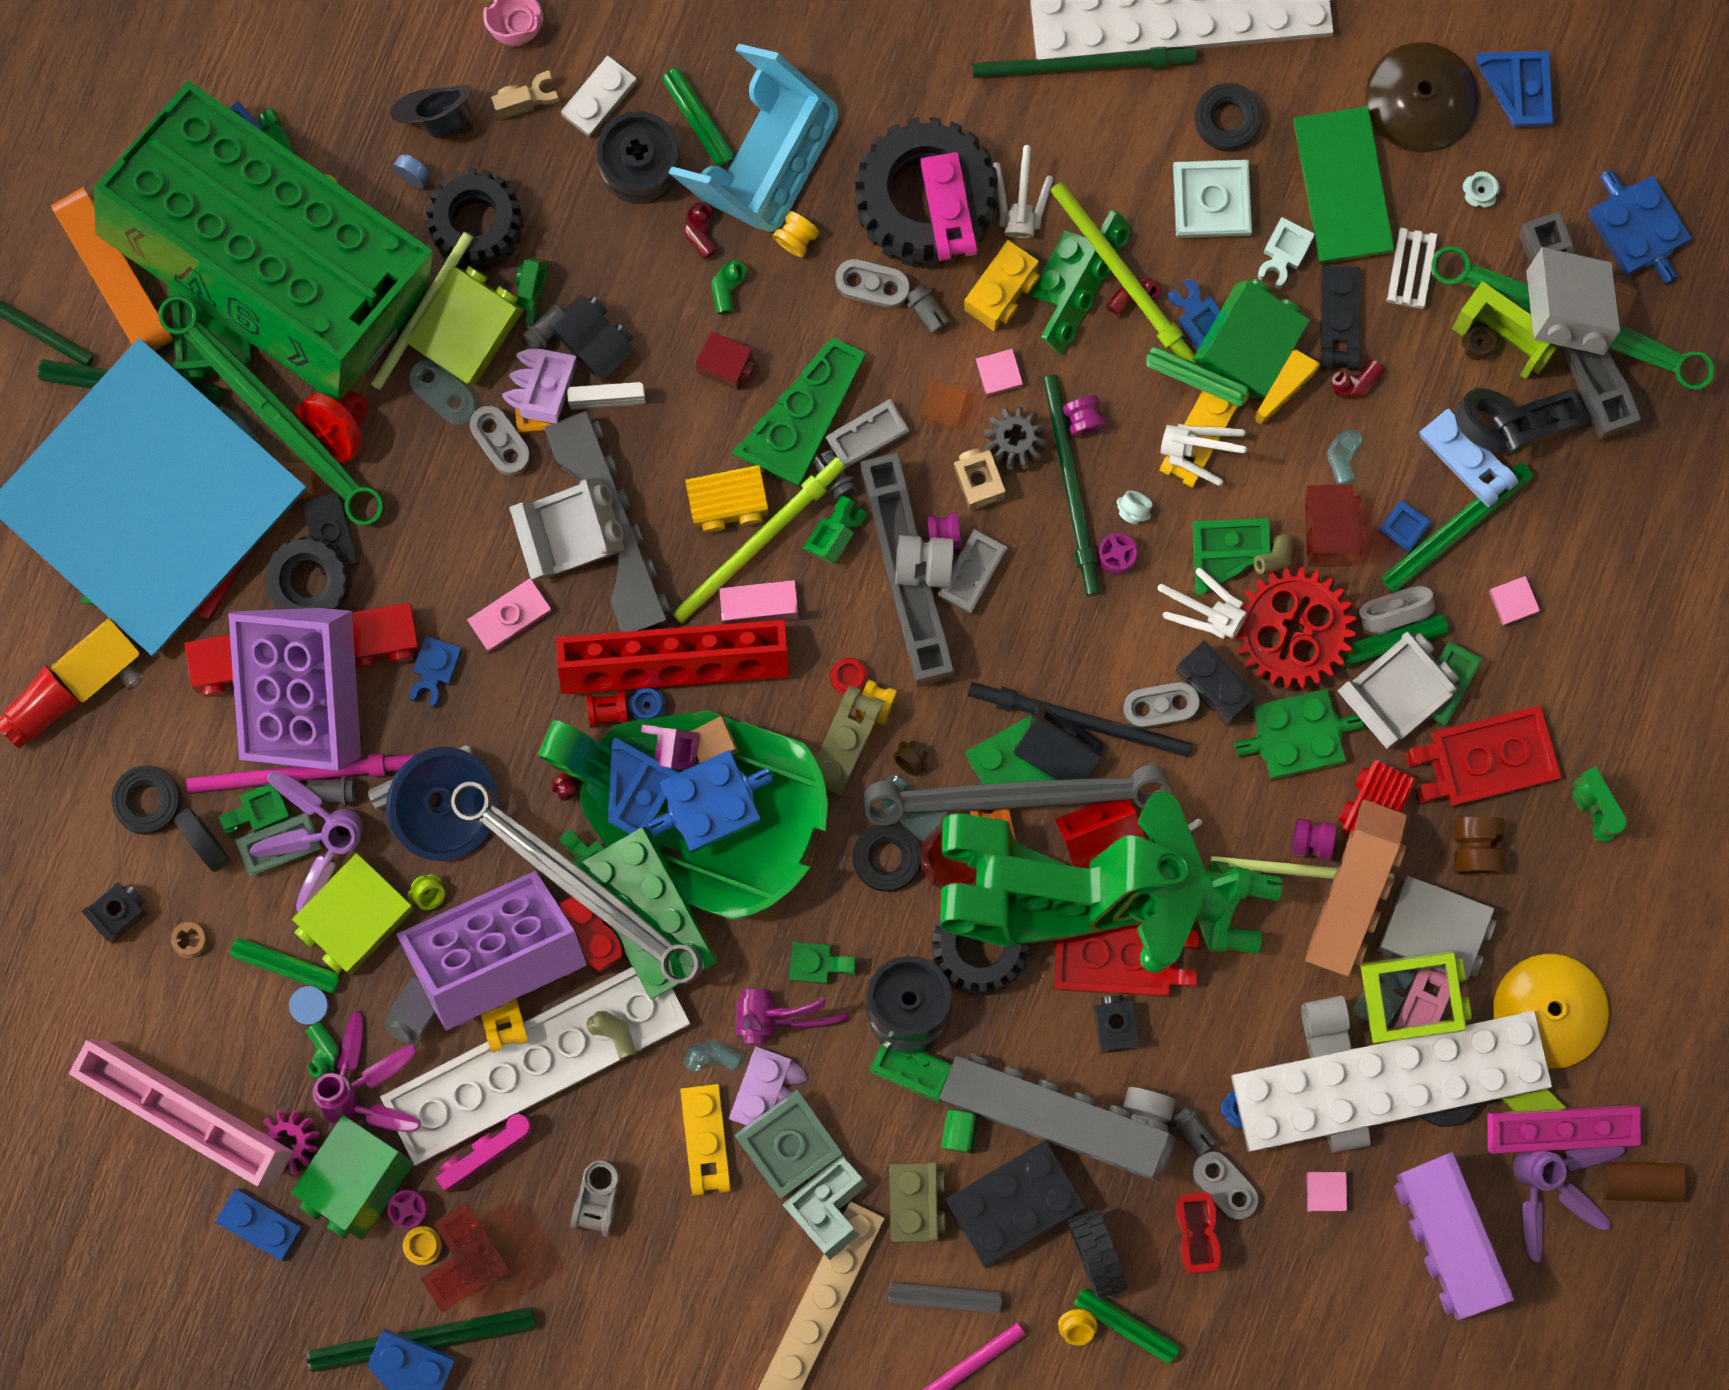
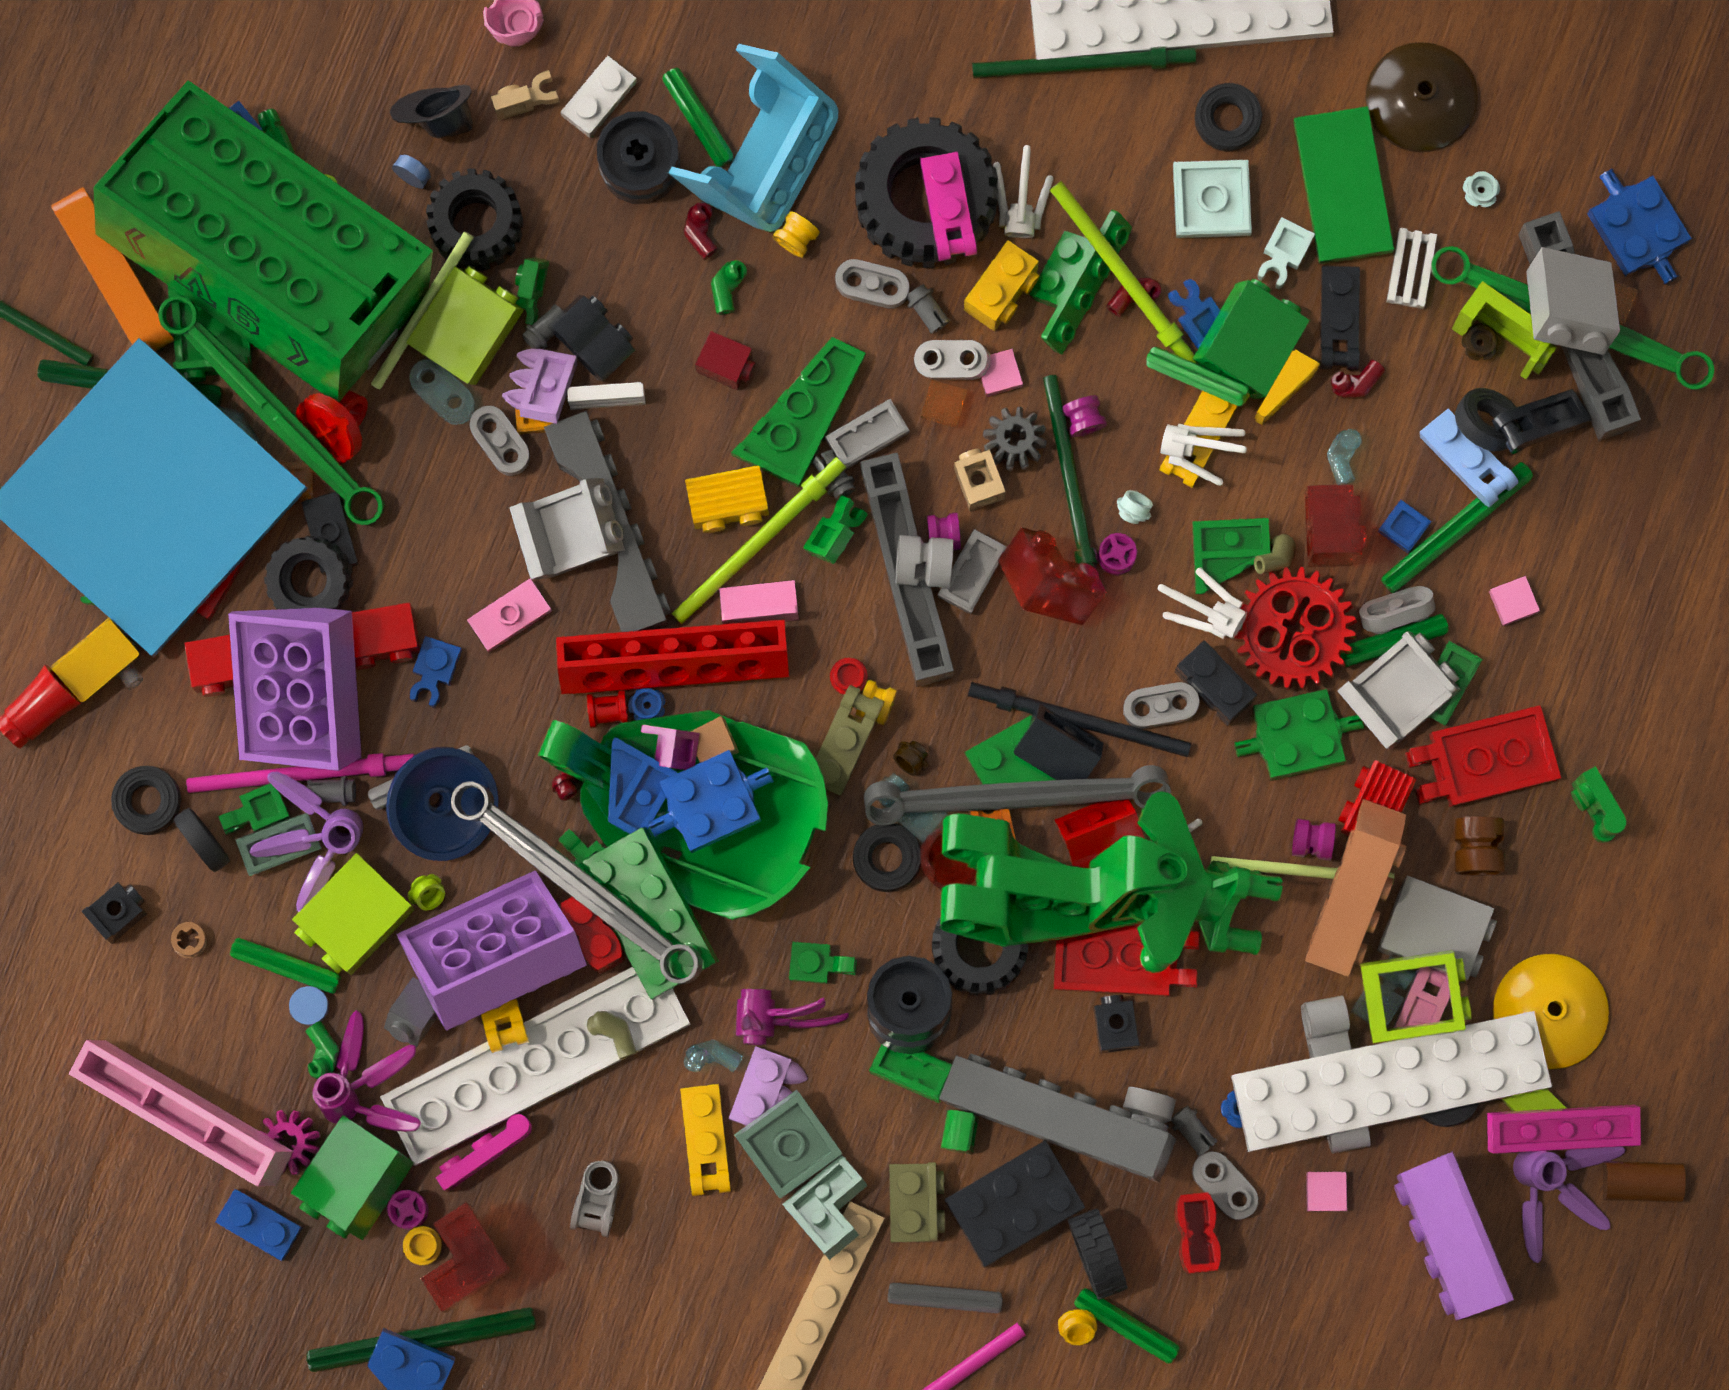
blue wing [1475,51,1553,128] -> none
none -> plate [914,340,991,380]
none -> clear red brick [998,527,1107,626]

